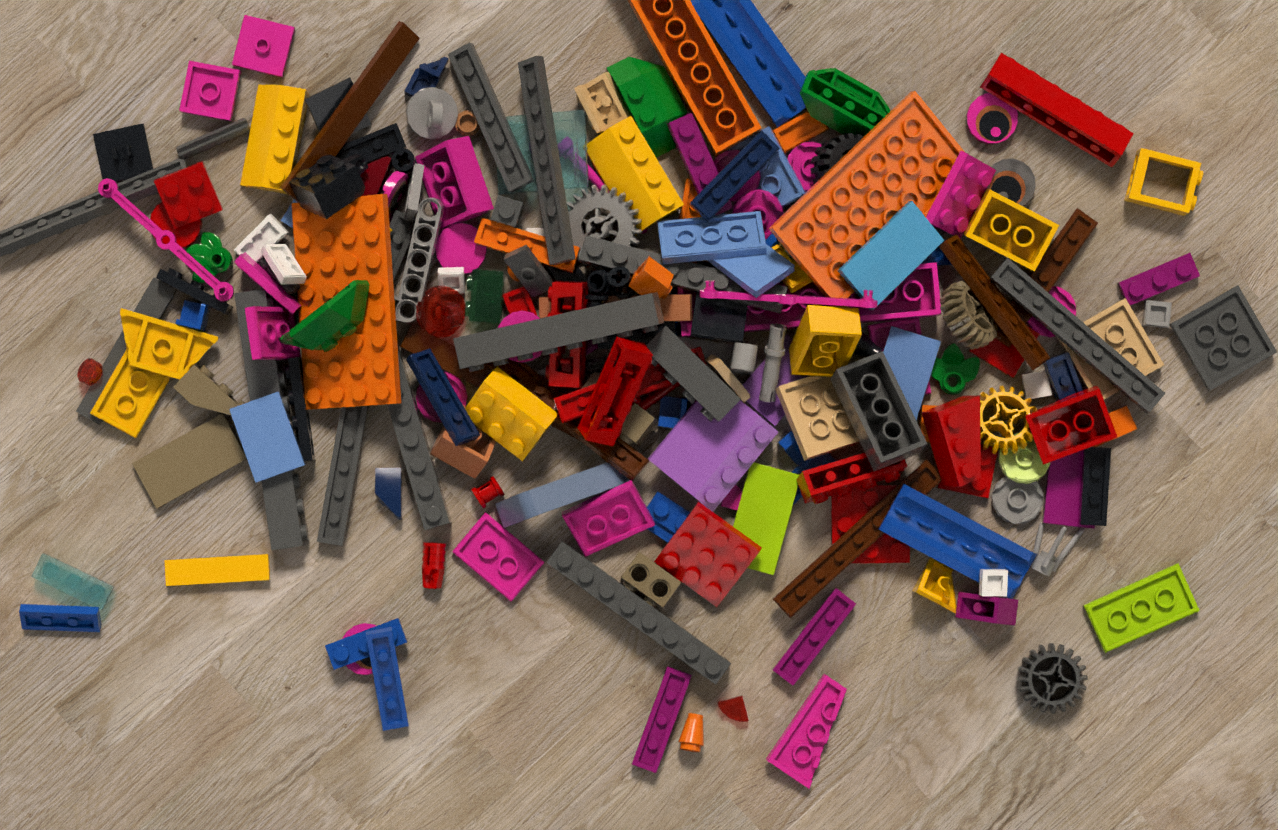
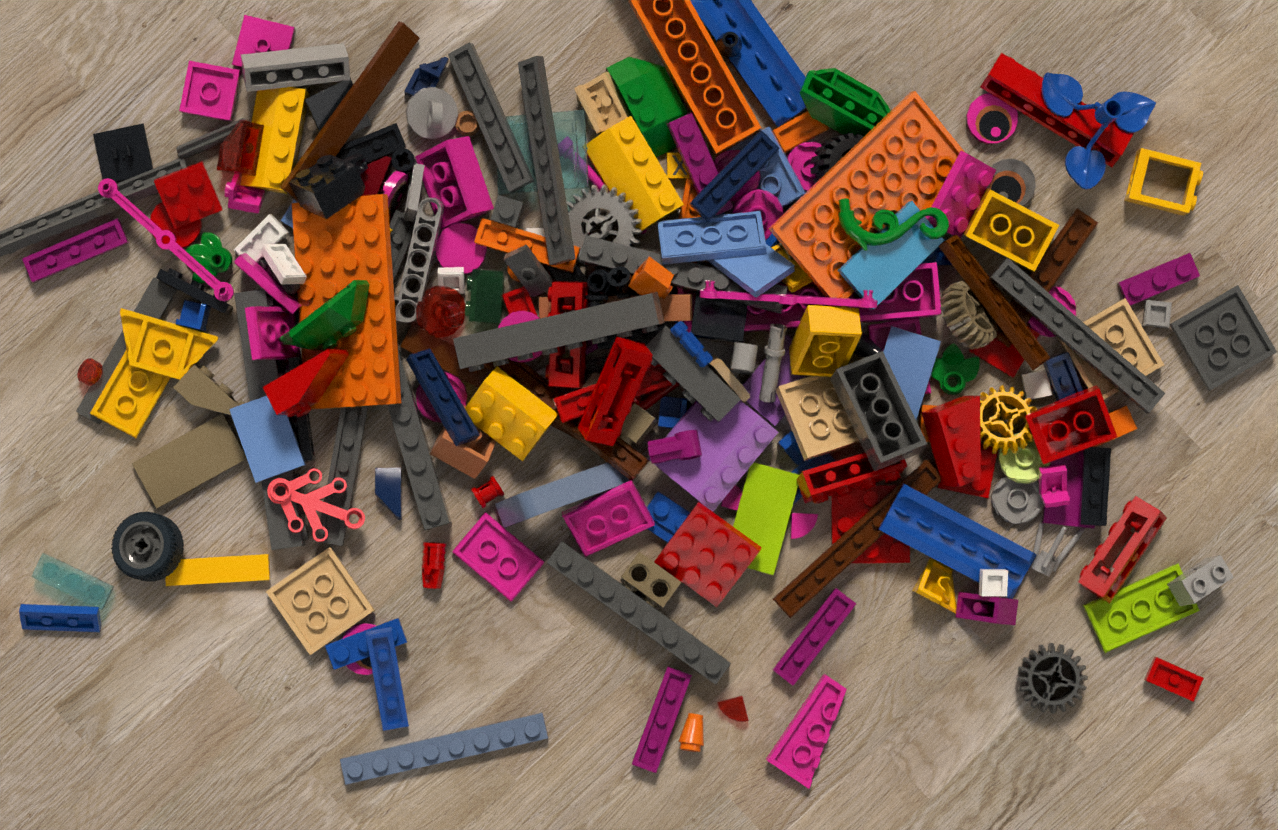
none -> magenta plate [22,218,129,283]
none -> wheel [111,512,184,582]
none -> clear red slope [217,120,264,176]
none -> dark pink bracket [225,173,265,214]
none -> light grey brick [241,43,350,92]
none -> red slope [263,349,349,417]
none -> tan plate [266,547,375,655]
none -> coral plant [267,468,365,542]
none -> sand blue plate [340,712,548,785]
none -> magenta piece [647,430,702,464]
none -> yellow tile [667,152,691,179]
none -> blue axle [670,321,713,368]
none -> black cone [716,32,742,57]
none -> dark pink tile [790,513,818,539]
none -> green plant [838,198,949,251]
none -> dark pink bracket [1039,464,1070,508]
none -> blue plant [1042,72,1156,190]
none -> red brick [1078,496,1167,604]
none -> red plate [1144,656,1204,702]
none -> light grey brick [1167,555,1234,606]

